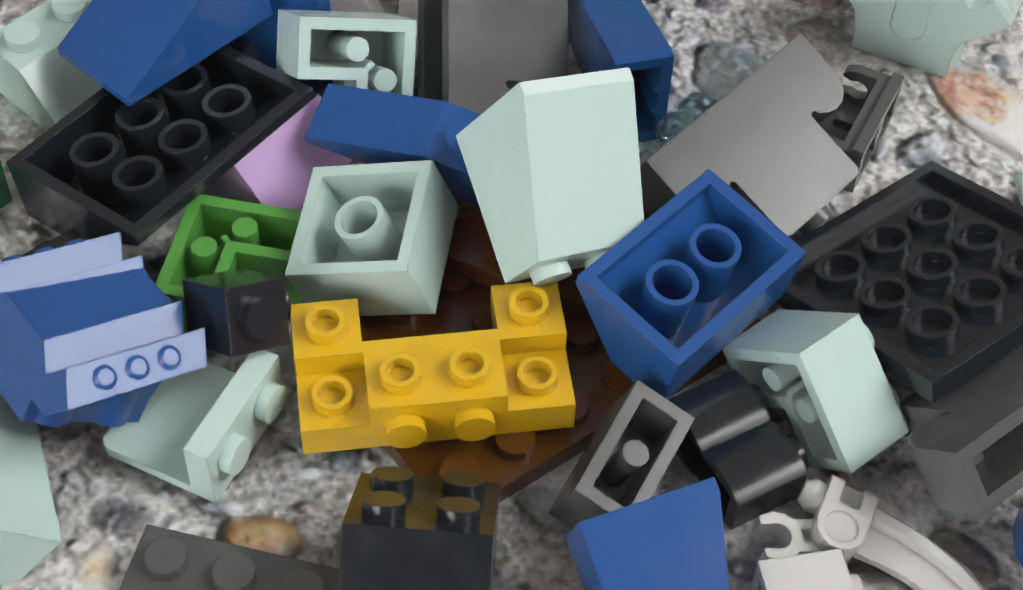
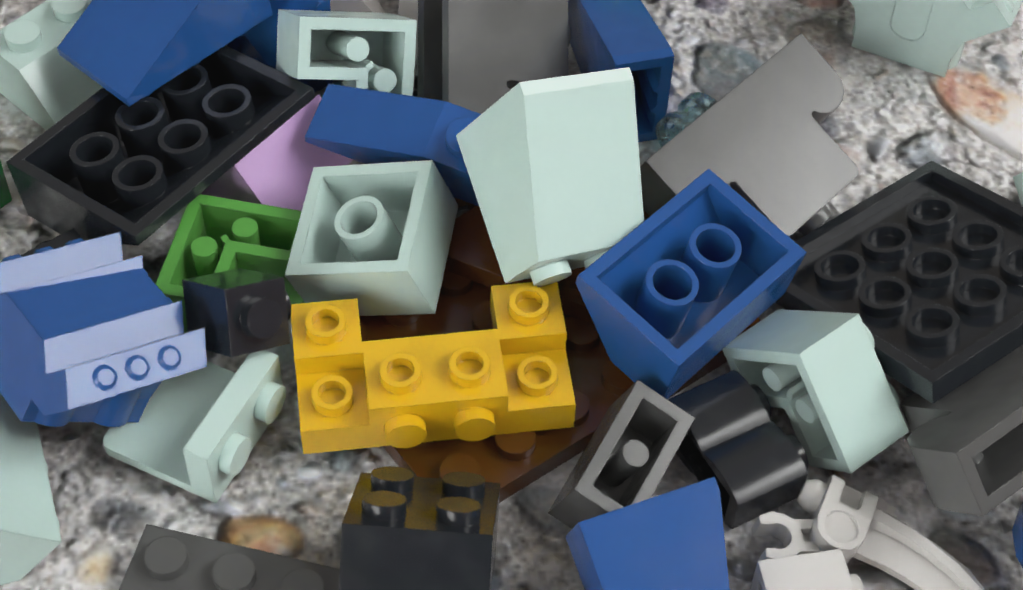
dark grey hinge [820,65,905,193] -> none

